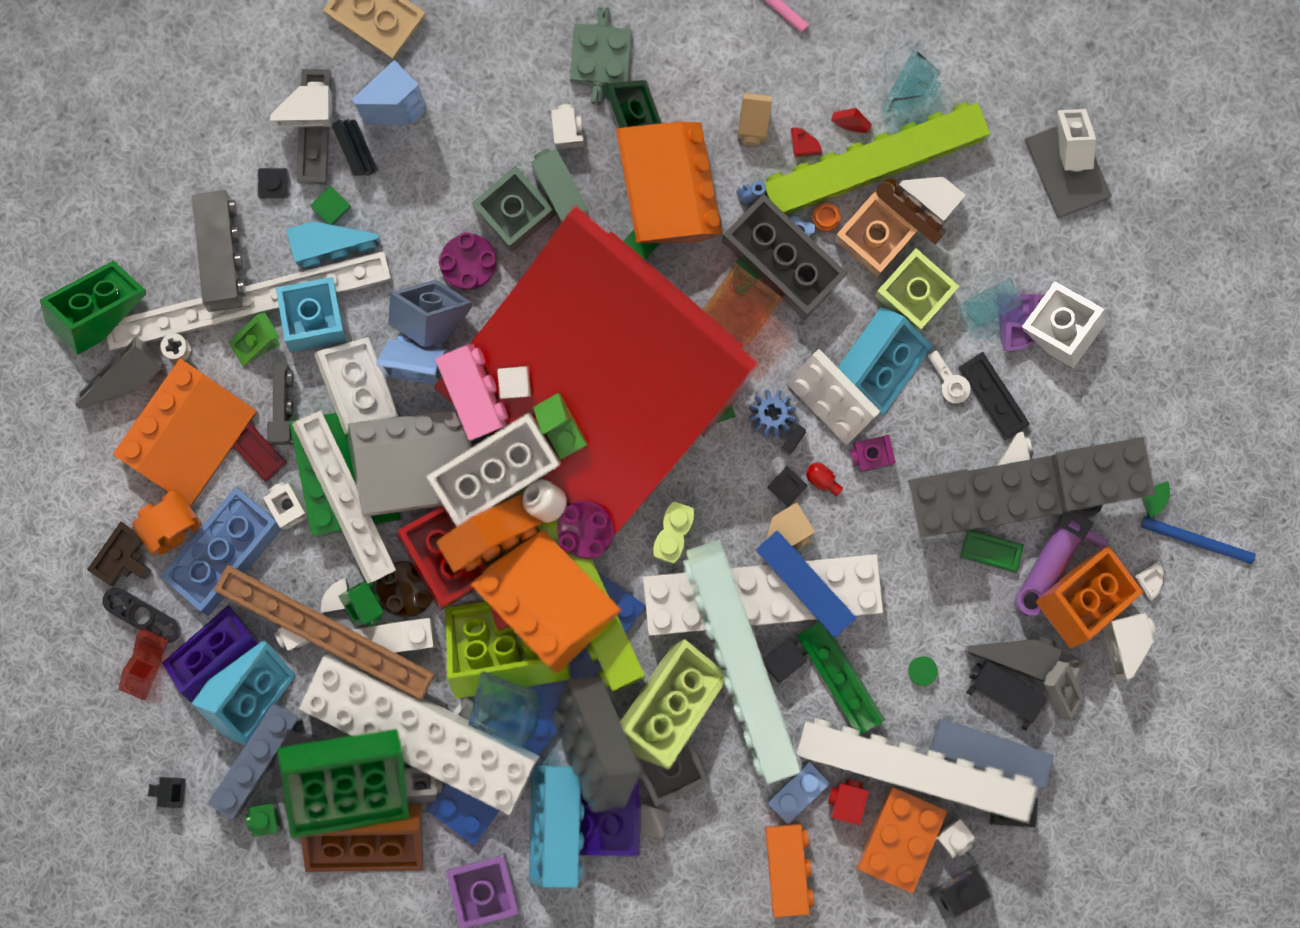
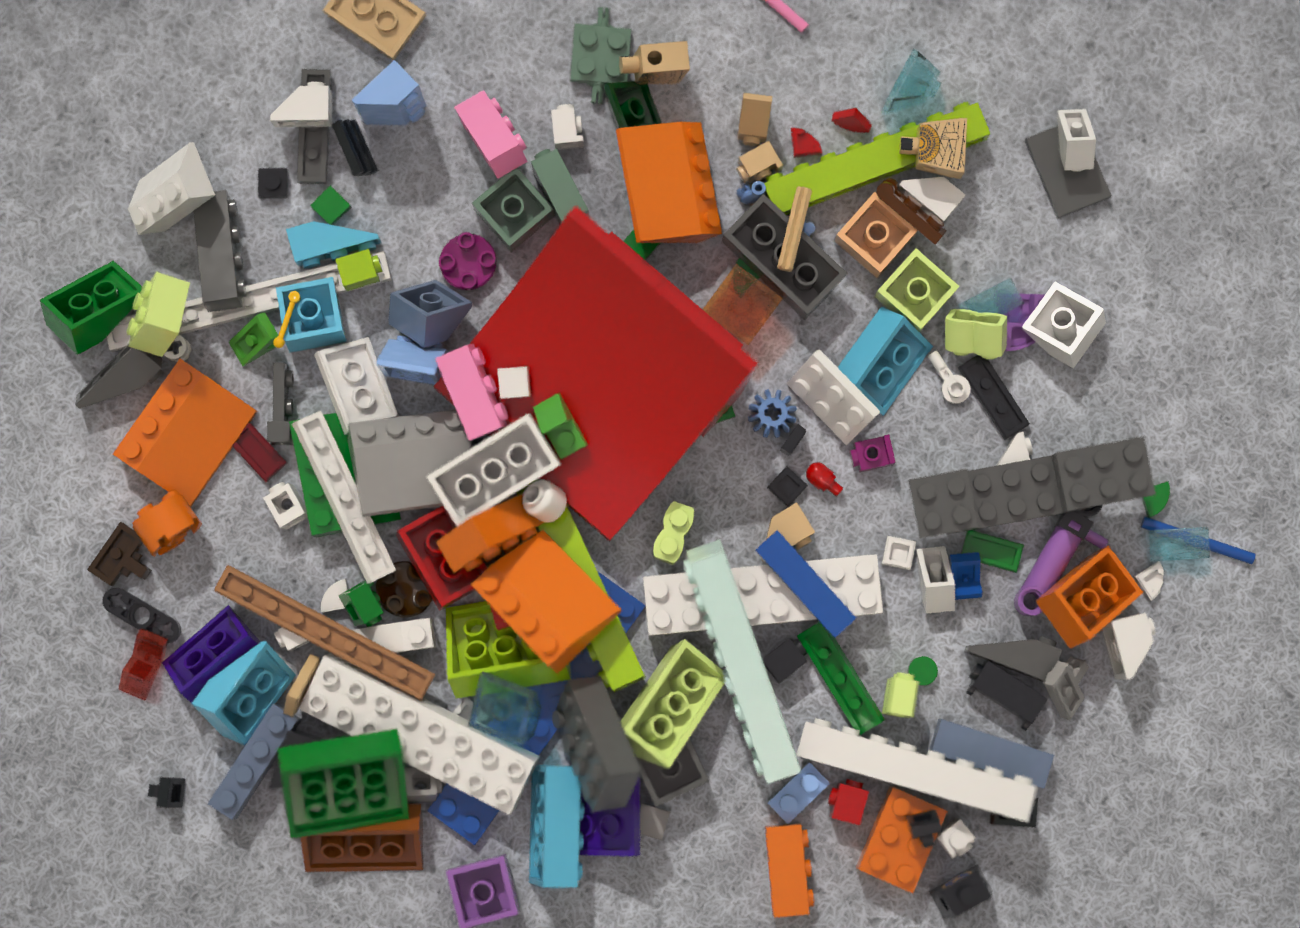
medium blue slope [160,487,282,616] -> none
green brick [246,802,282,837] -> none
magenta dish [557,501,614,559] -> none
orange plate [812,203,841,232] -> none
none -> yellowish green brick [127,272,190,357]
none -> white slope [128,142,215,235]
none -> yellow hinge [273,291,301,348]
none -> tan tile [283,654,320,717]
none -> lime brick [335,249,383,291]
none -> bright pink brick [454,90,528,179]
none -> tan torso [619,41,690,84]
none -> tan brick [736,141,783,183]
none -> tan axle [777,186,812,272]
none -> white tile [881,536,916,570]
none -> yellowish green brick [882,672,919,719]
none -> tan torso [899,118,967,179]
none -> black tile [906,809,942,848]
none -> white slope [916,546,955,614]
none -> yellowish green brick [945,309,1007,359]
none -> blue bracket [949,552,982,600]
none -> clear light blue plate [1148,527,1210,562]

